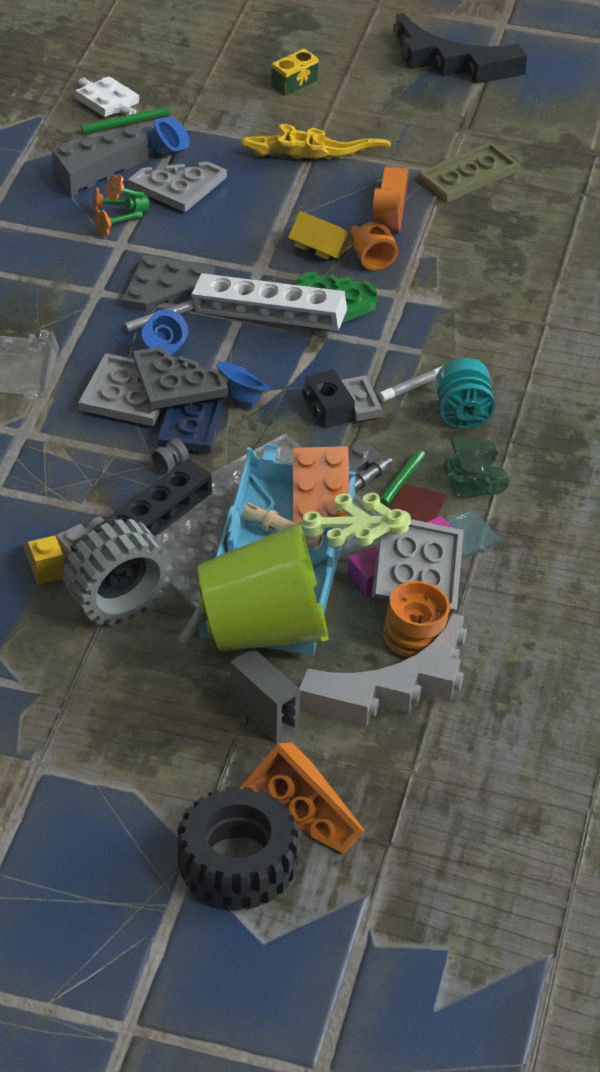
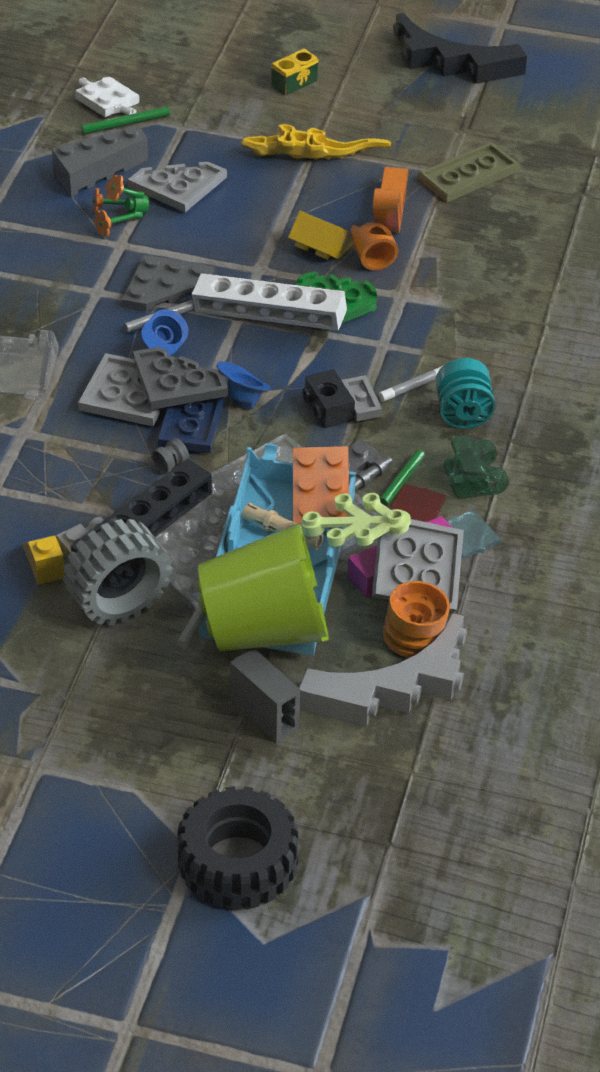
blue piece [147,117,190,155] -> none
orange wedge [240,742,365,853] -> none

